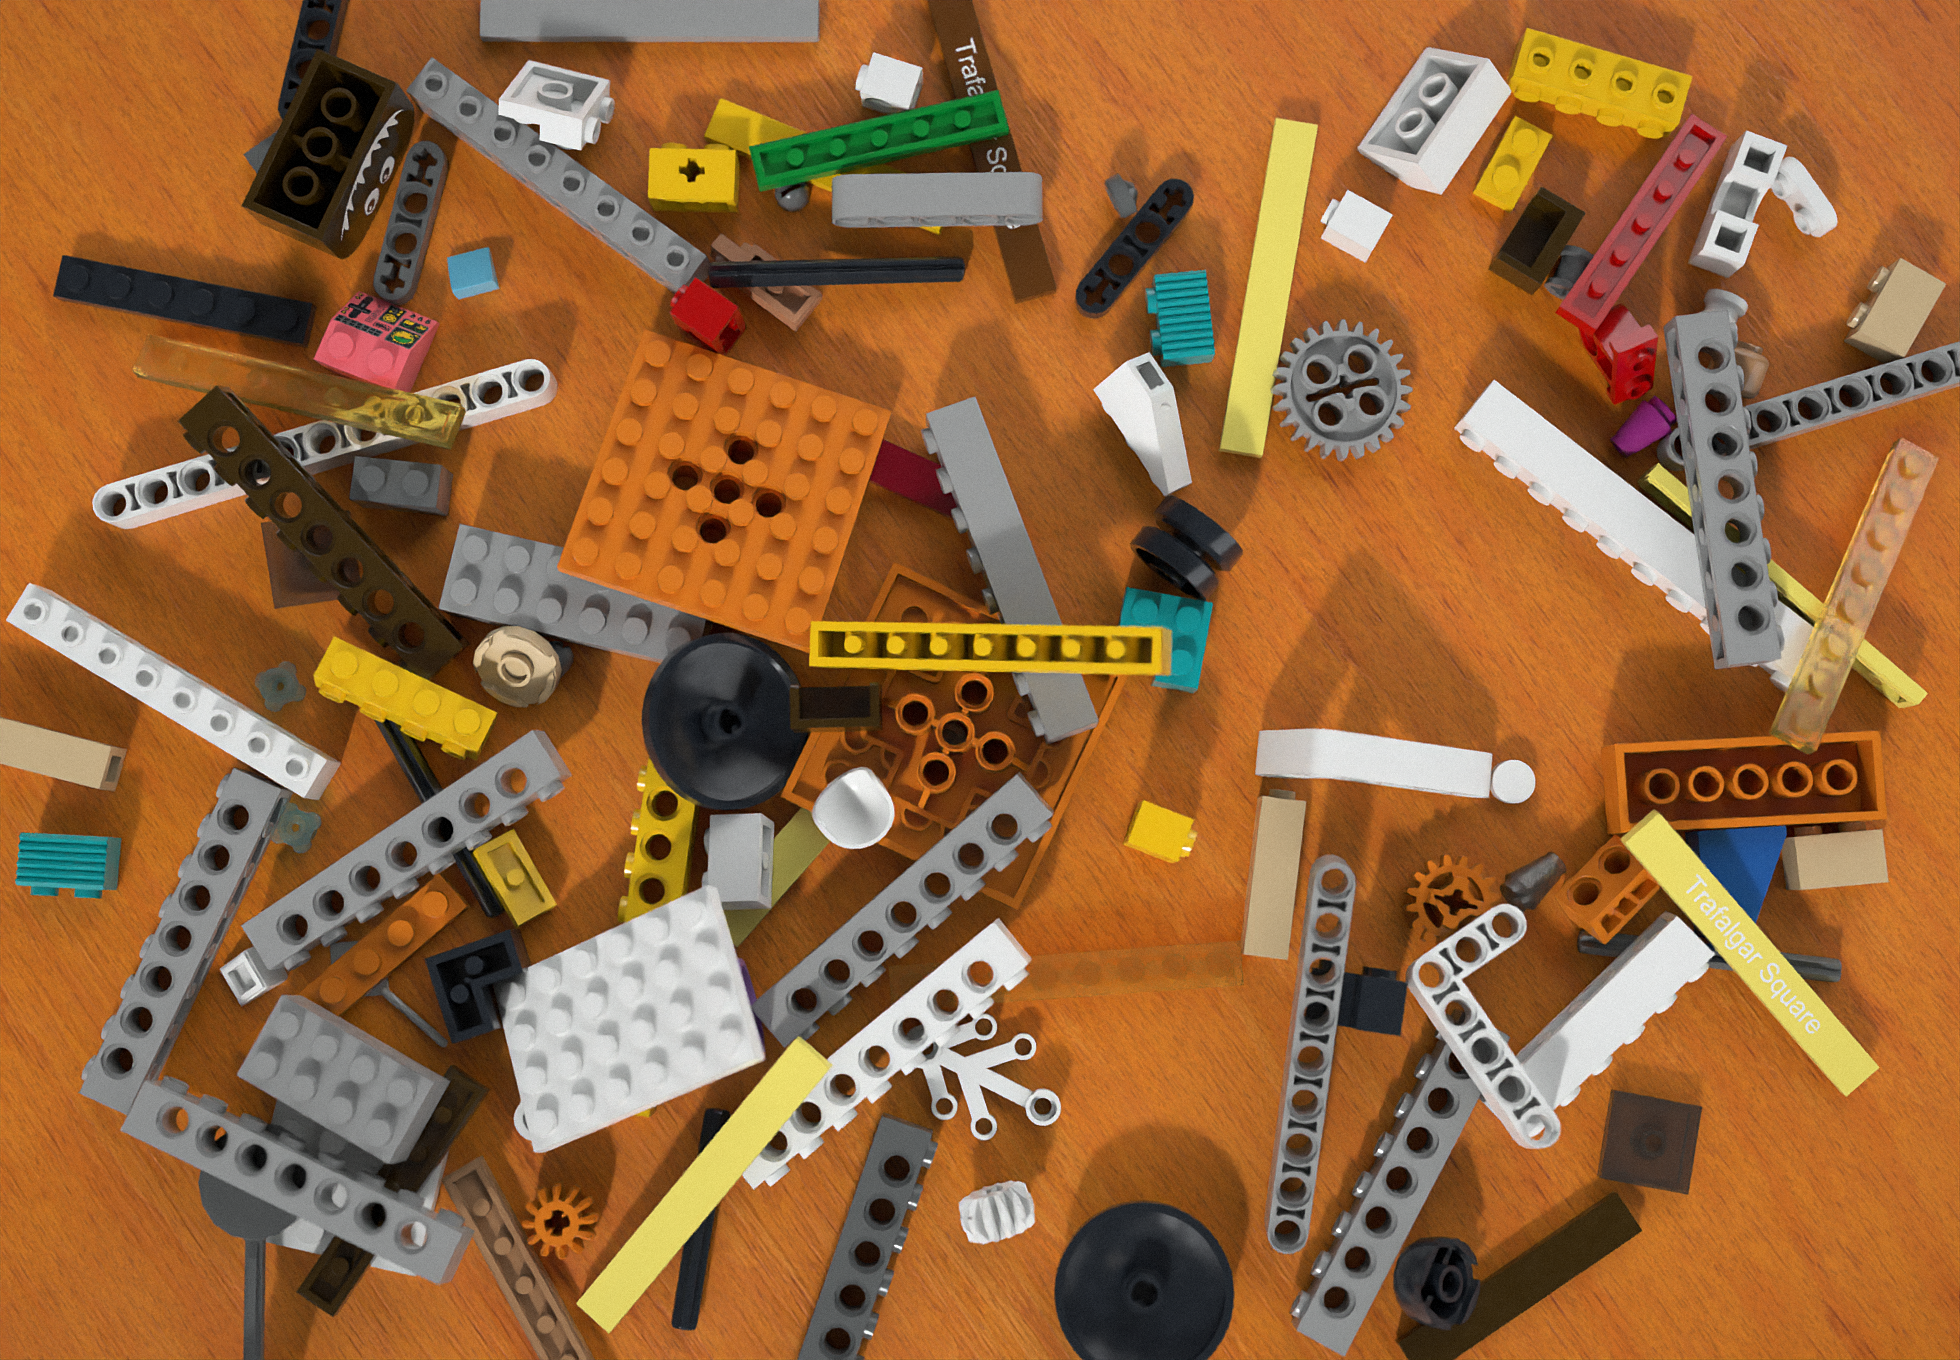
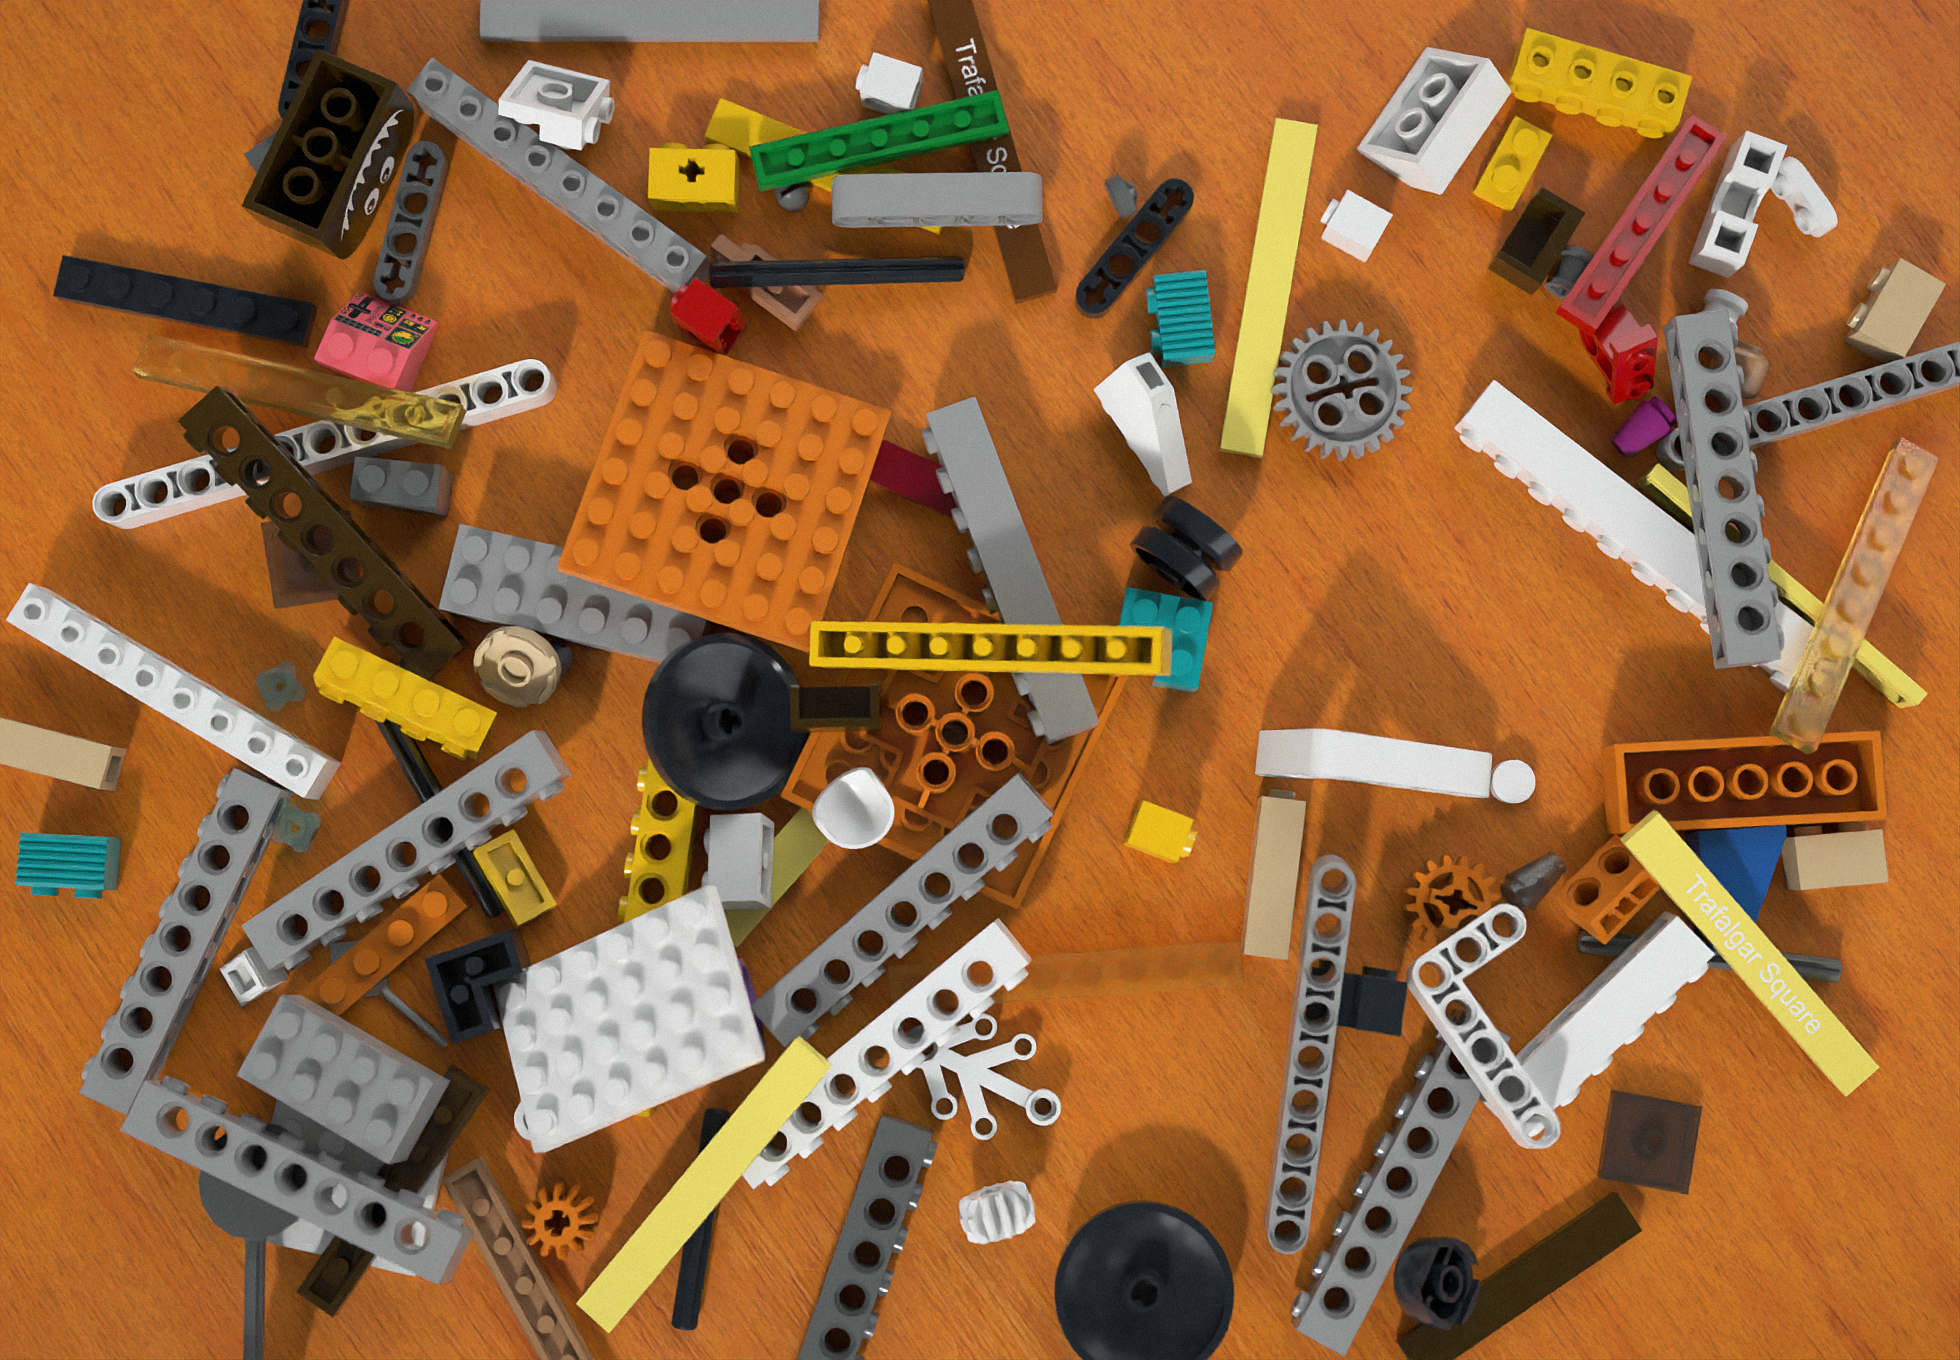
medium azure slope [447,247,500,300] -> none

